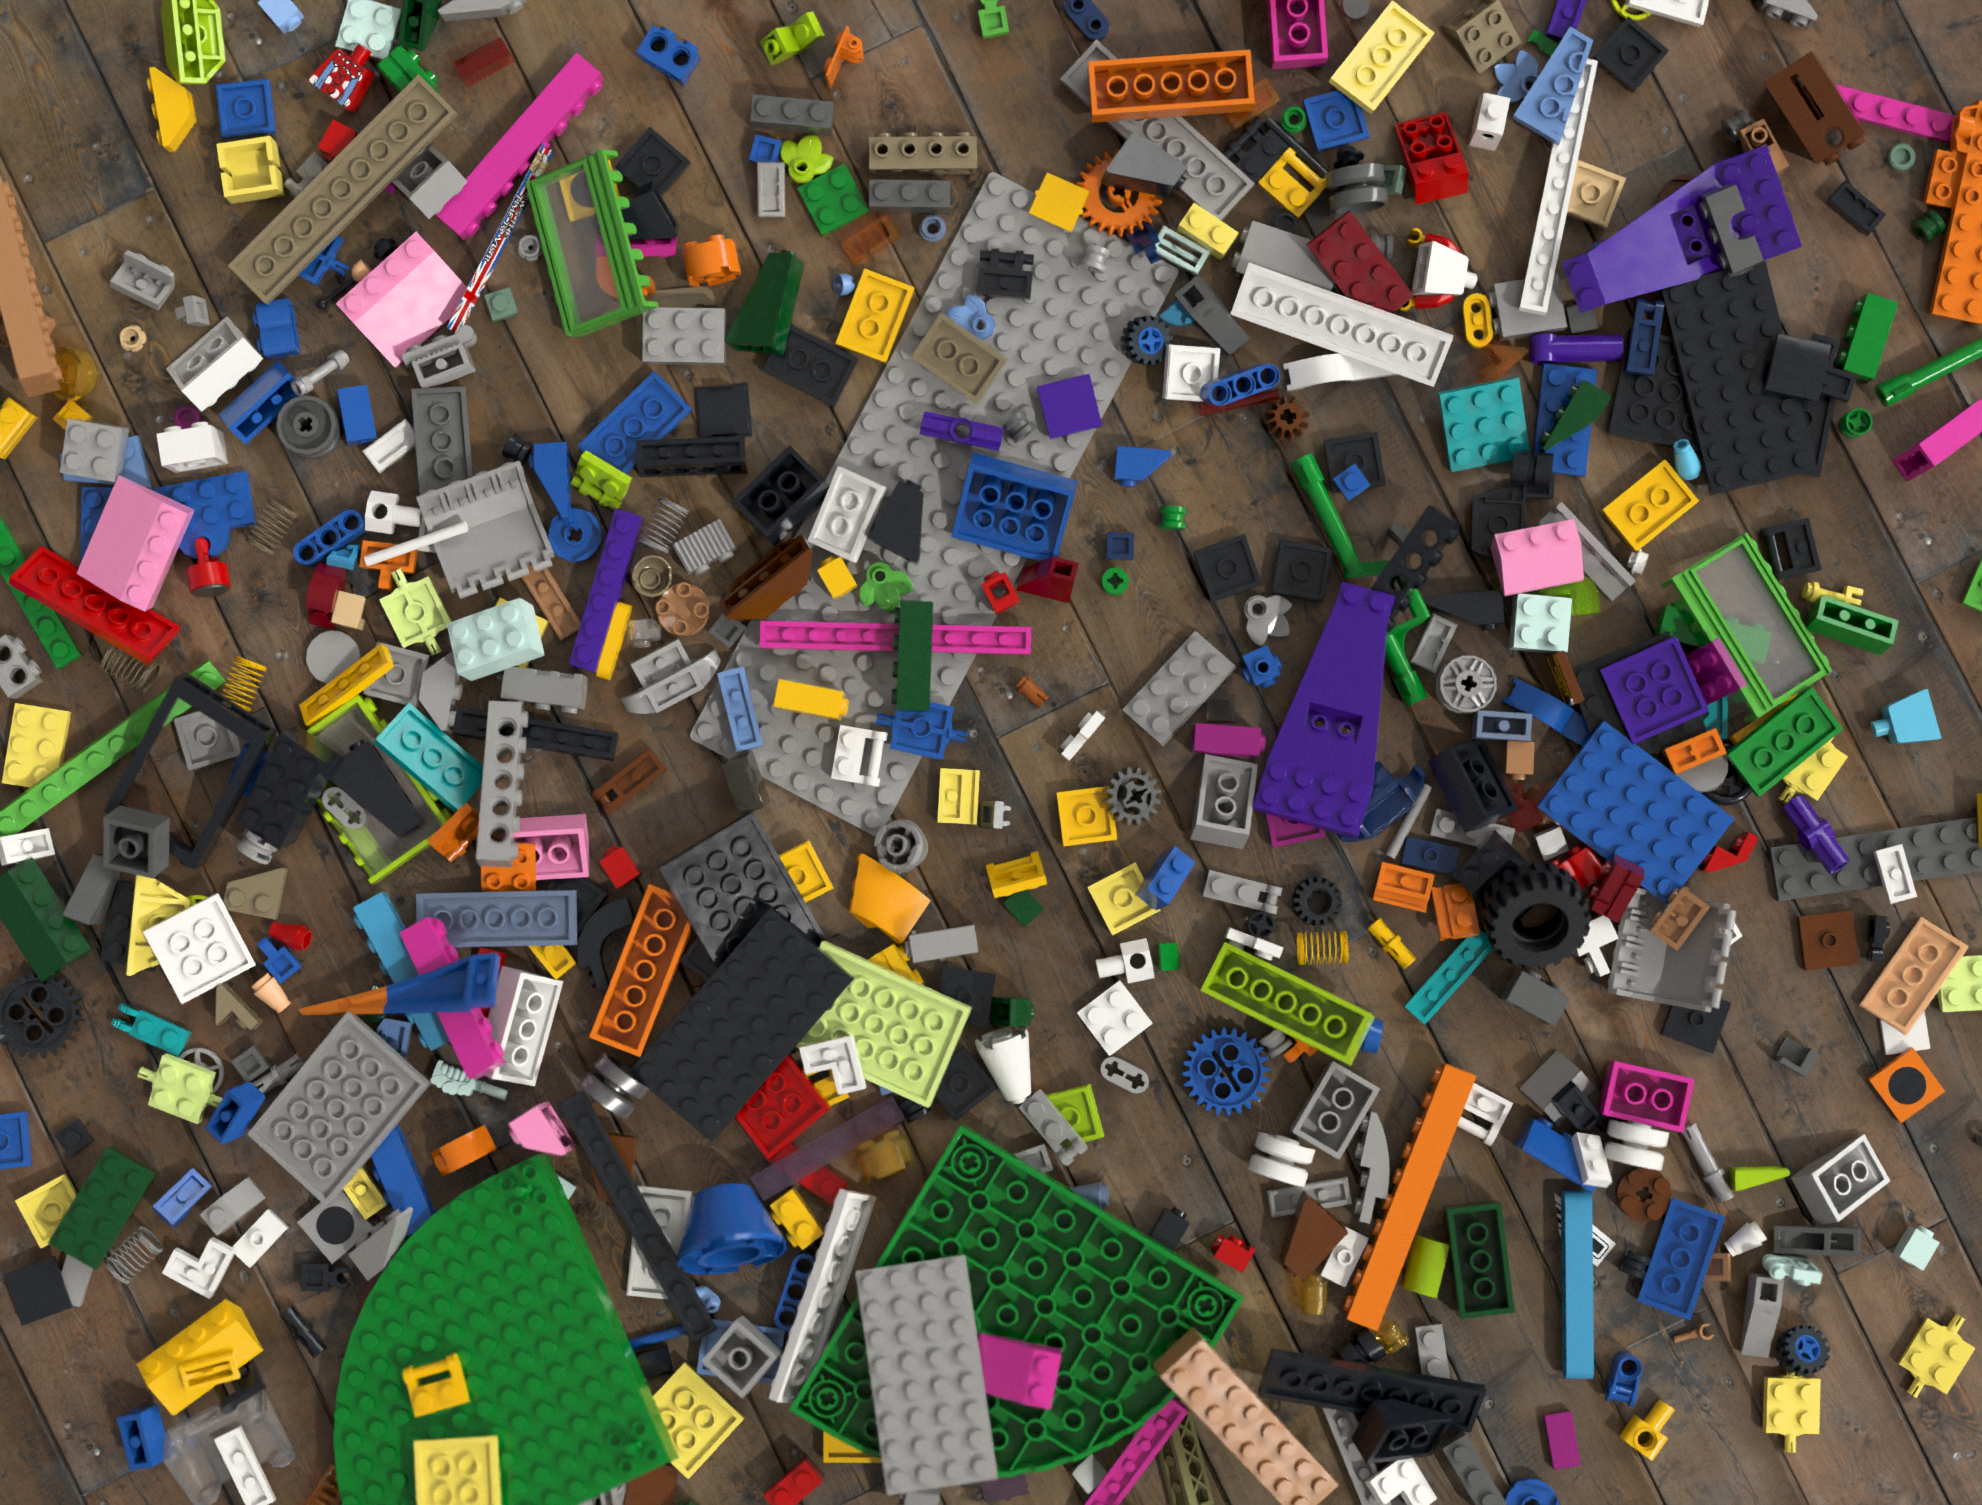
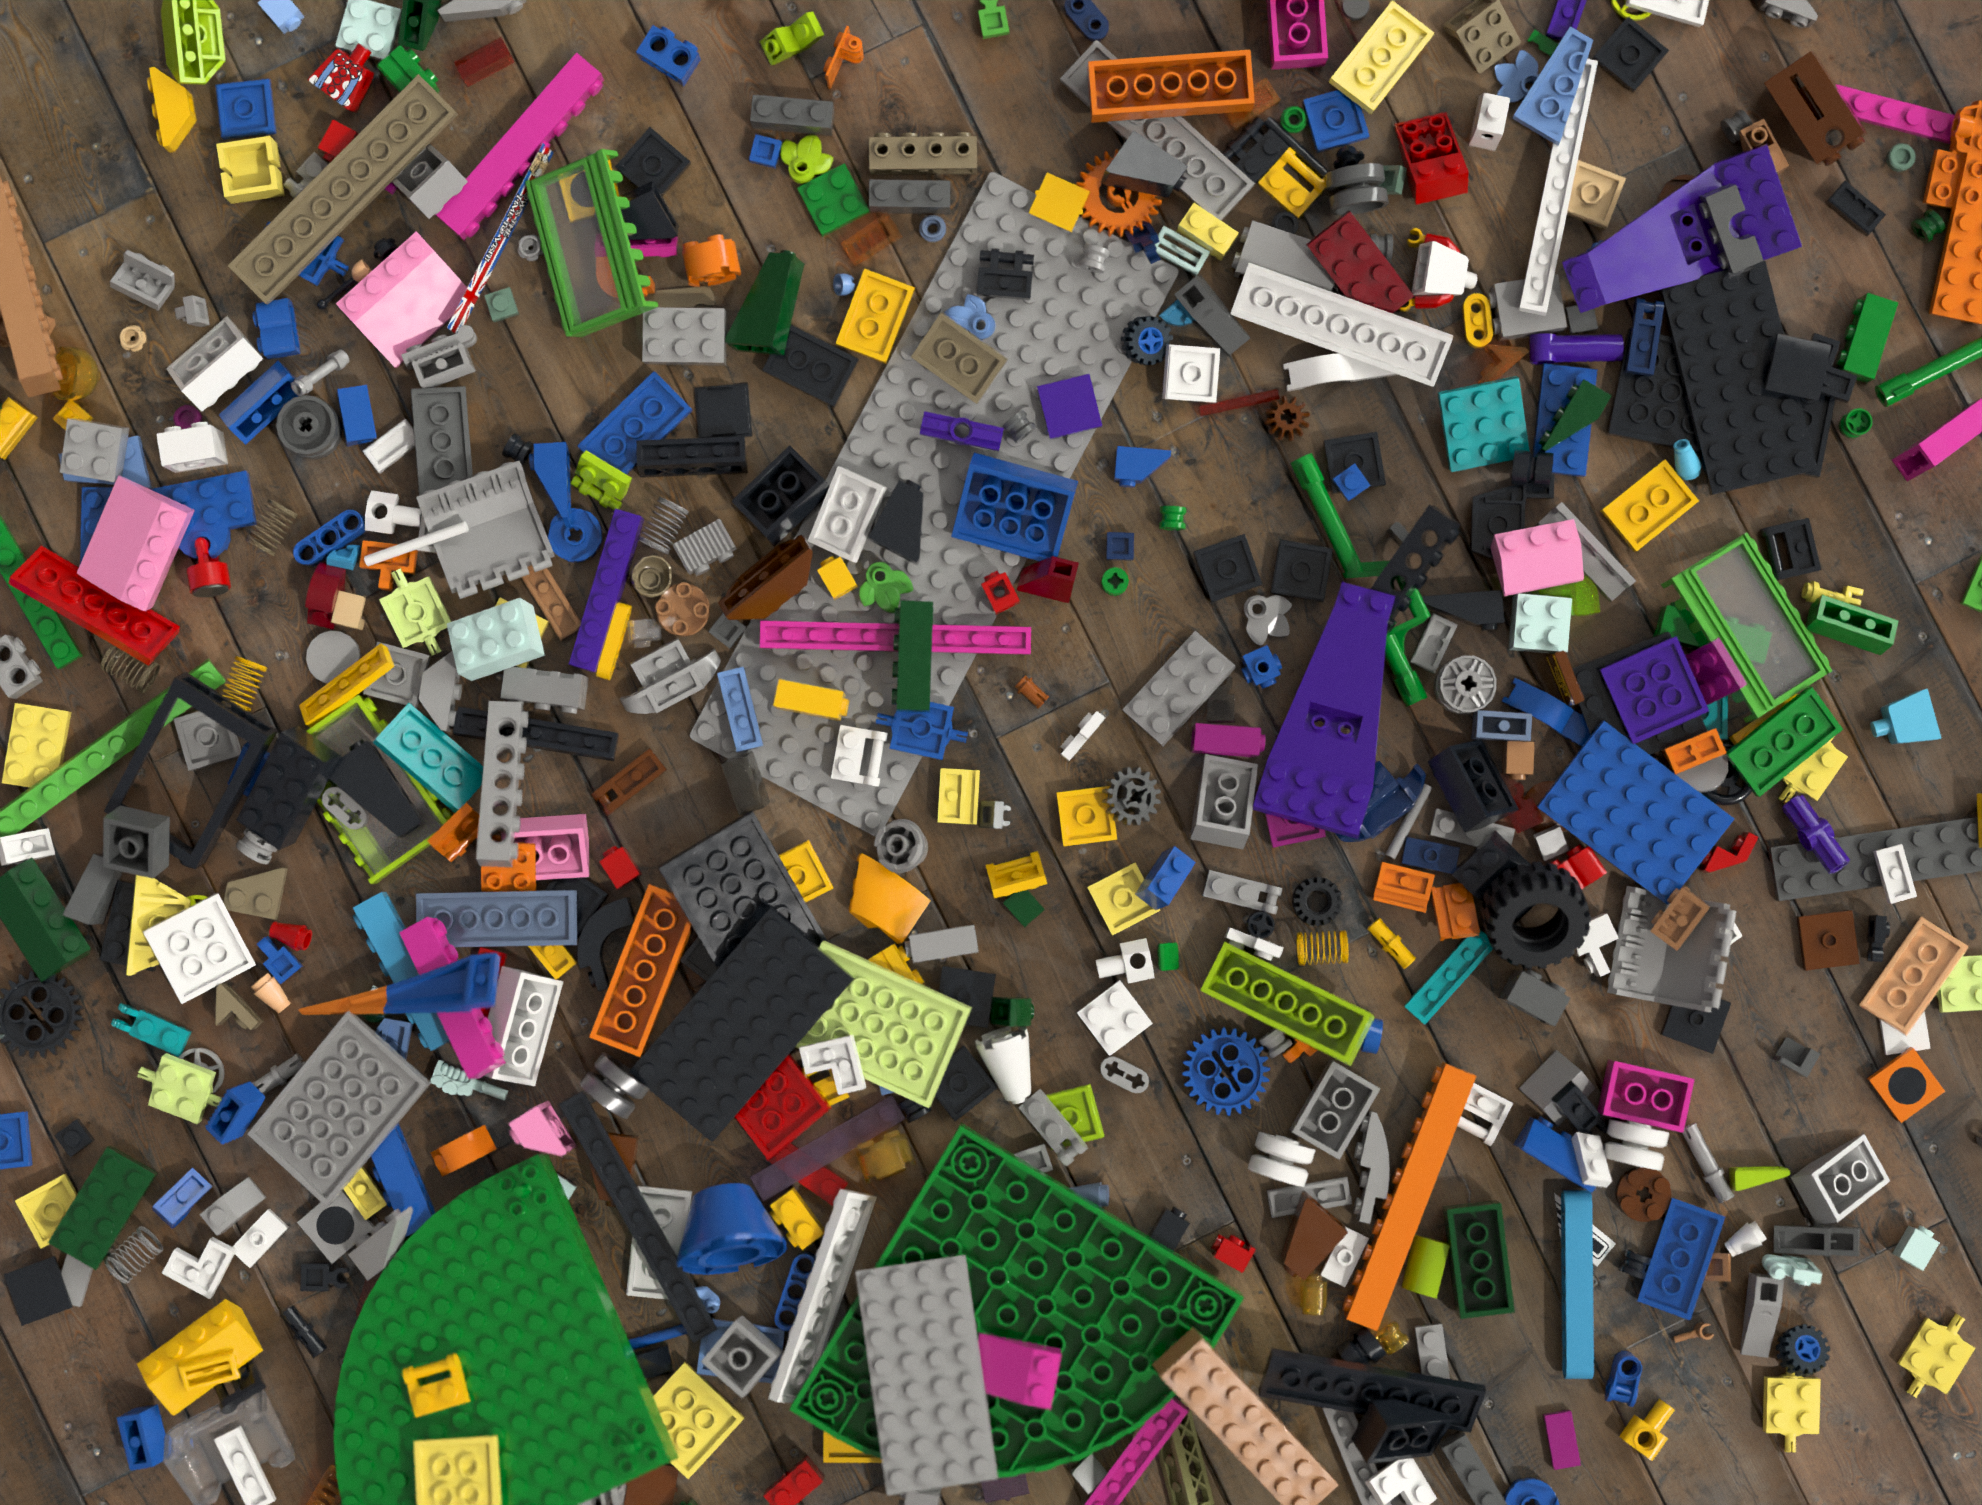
dark grey plate [231,1045,271,1082] -> none
light grey plate [757,161,785,217] -> none
blue beam [1200,363,1280,406] -> none
dark red brick [1587,855,1645,922] -> none
white plate [1627,549,1649,575] -> none

